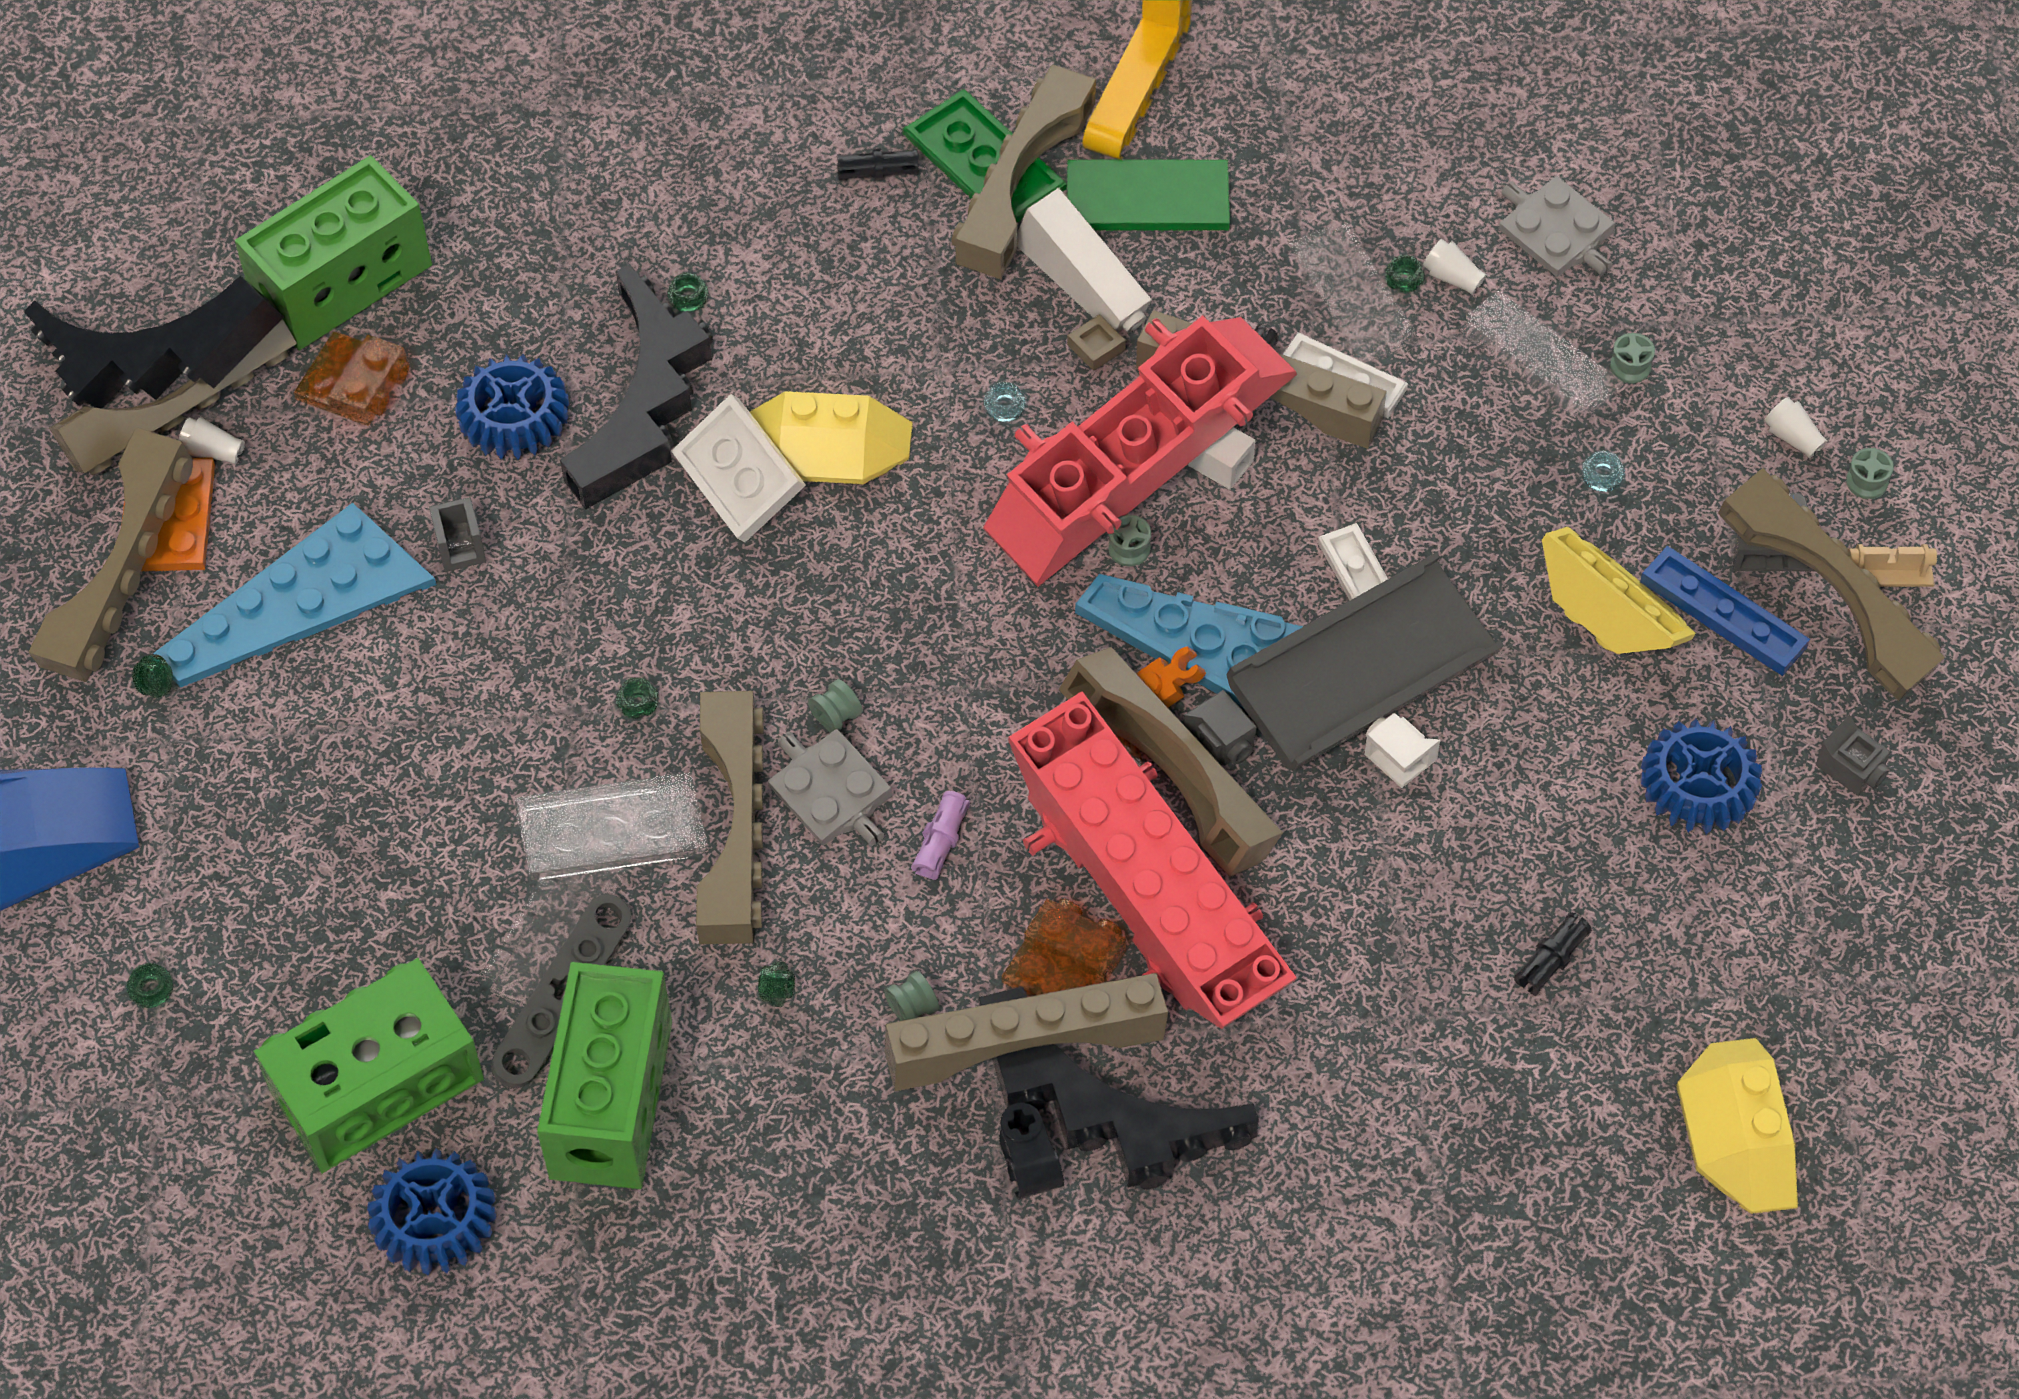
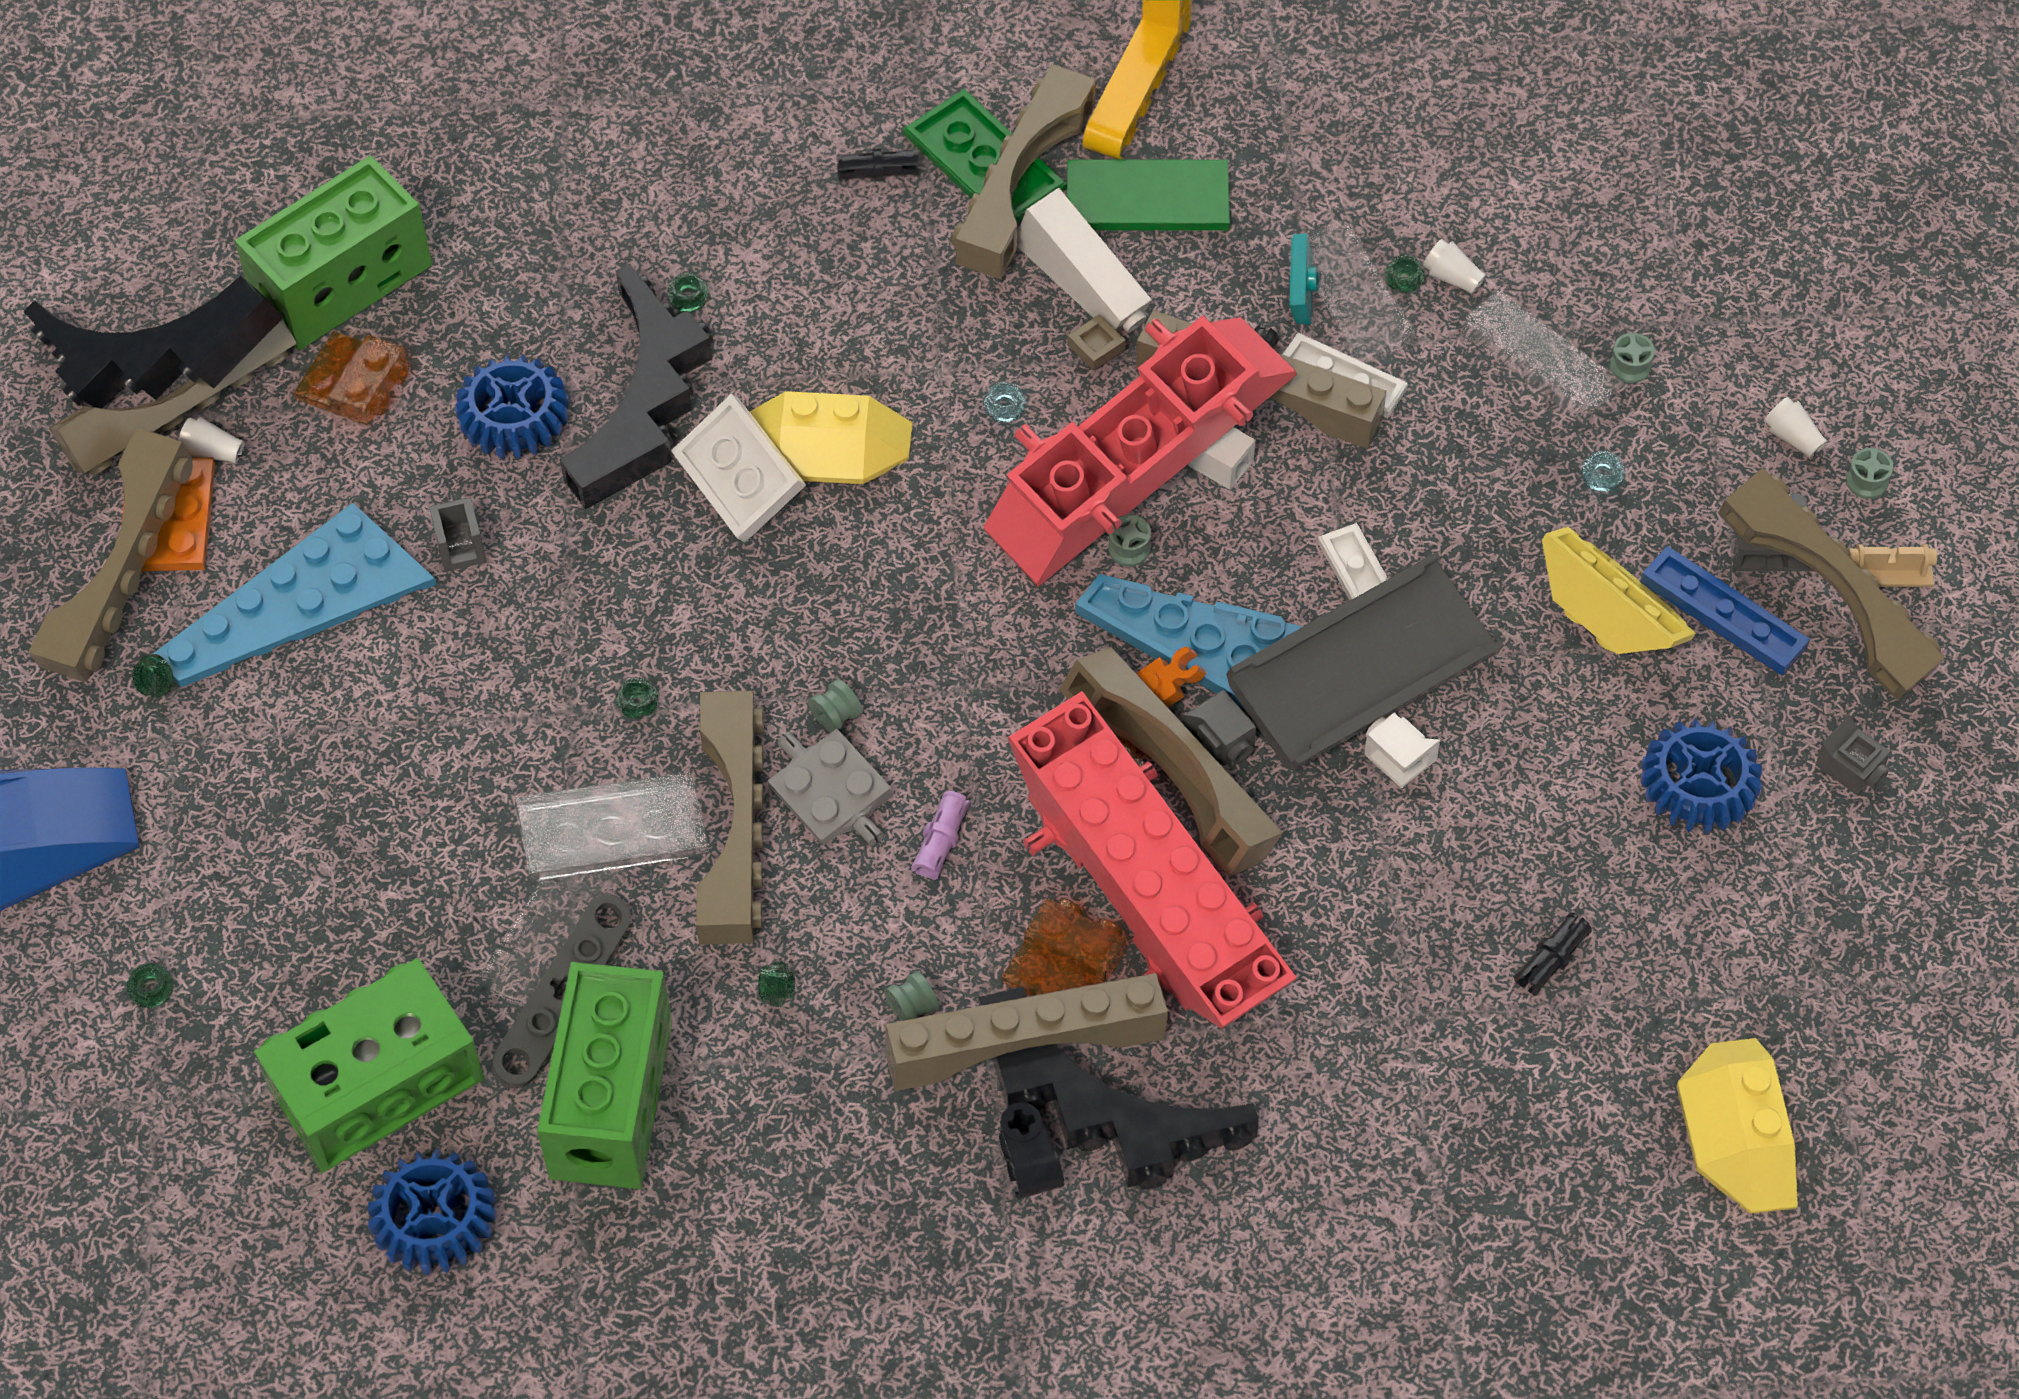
light grey plate [1499,175,1615,277] -> none
none -> teal plate [1289,233,1319,325]

